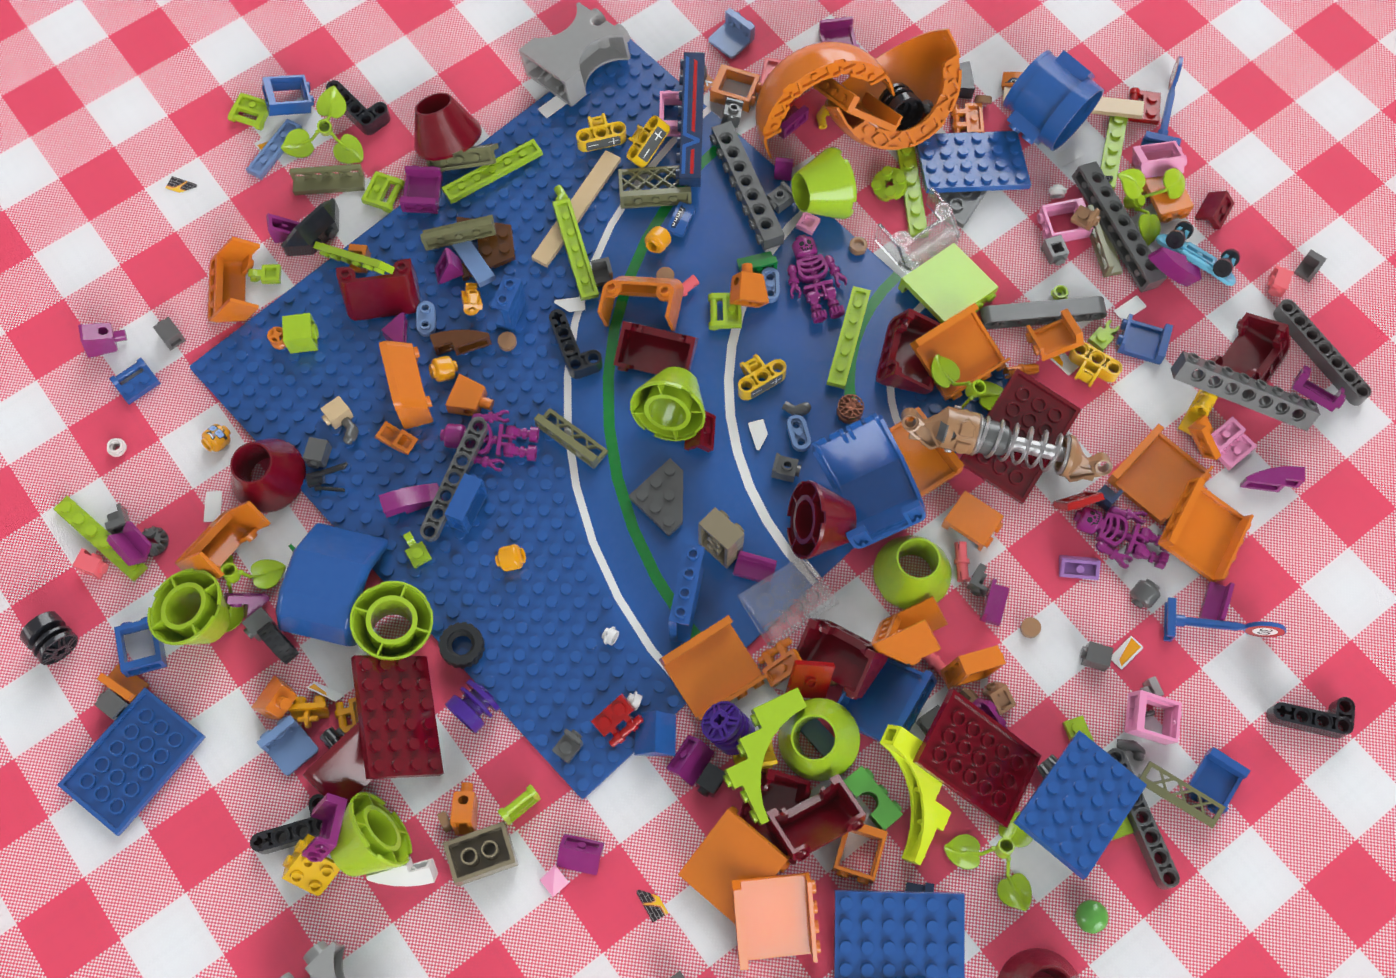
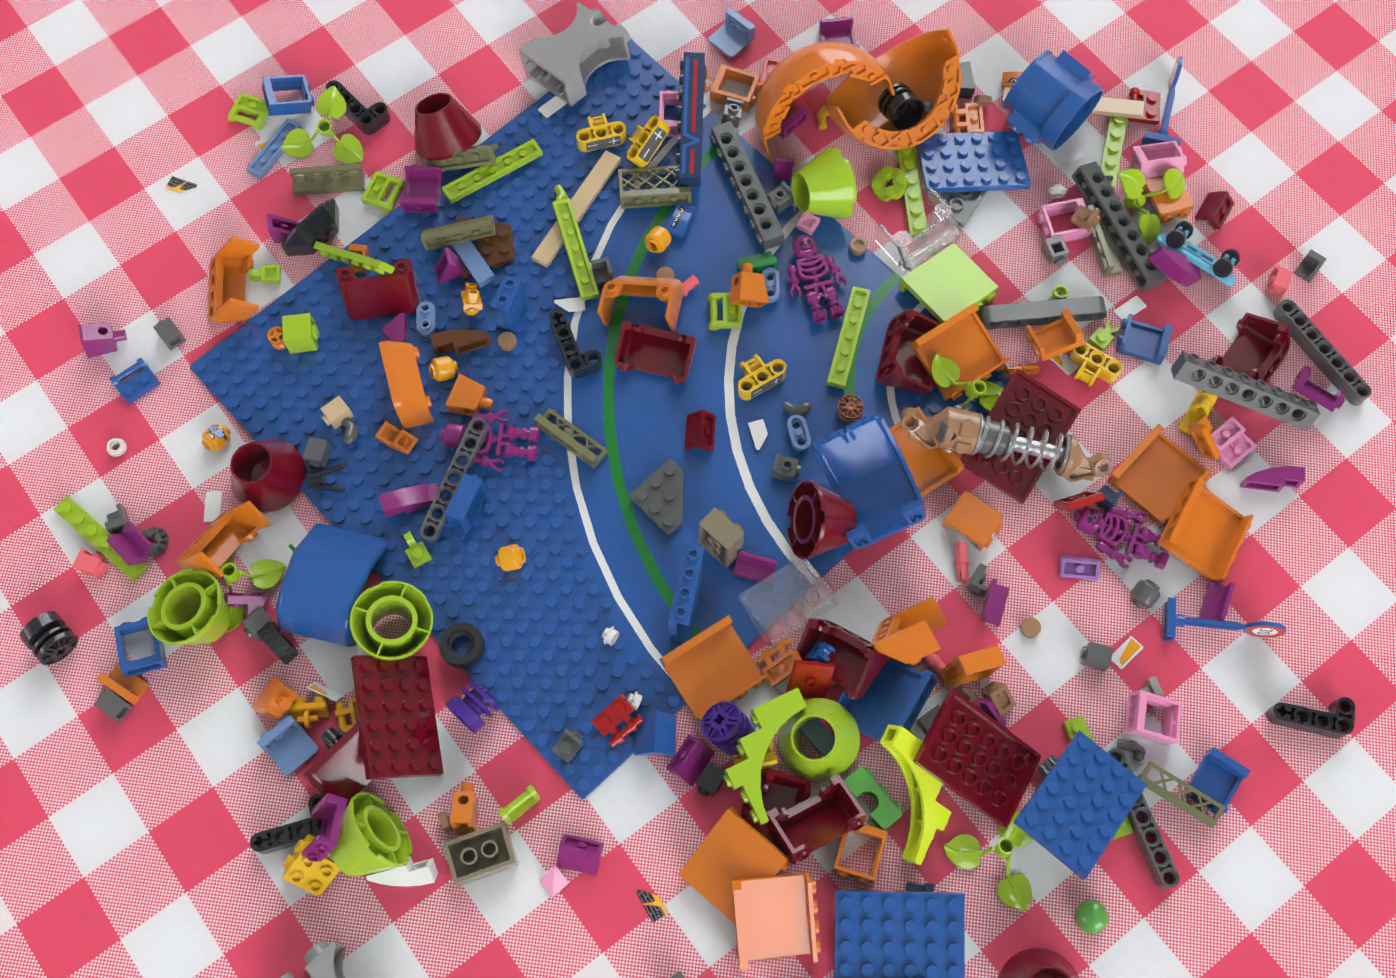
blue plate [57,687,206,836] -> none
lime cone [630,367,706,441] -> none
orange panel [813,78,903,133] -> none
lime cone [873,535,952,609] -> none
none -> blue plate [805,642,835,662]

